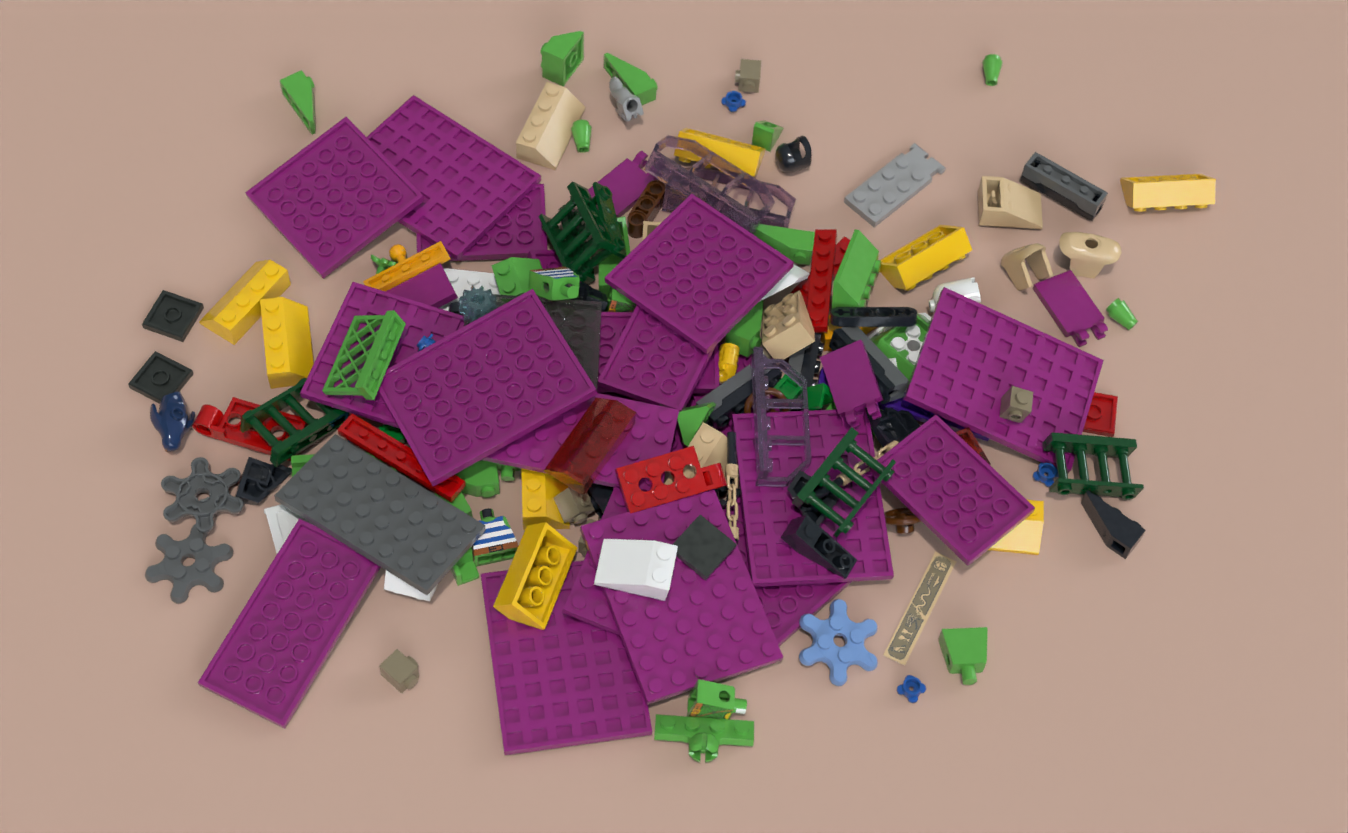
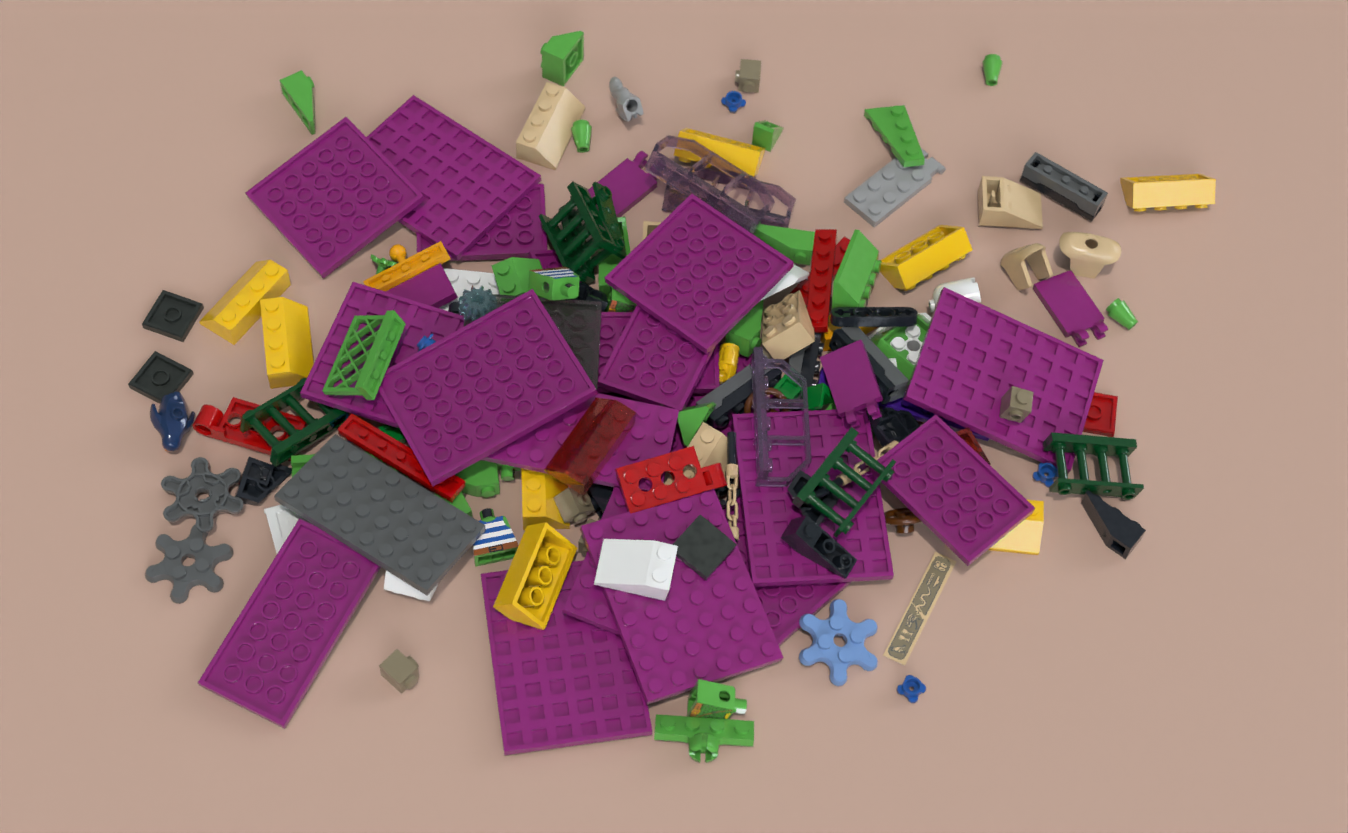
bright green panel [451,547,479,586] -> none
bright green slope [604,53,658,106] -> none
reddish brown beam [627,180,666,238] -> none
black helmet [775,135,812,173] -> none
bright green torso [938,627,988,685] -> none
none -> bright green wing [864,105,925,167]

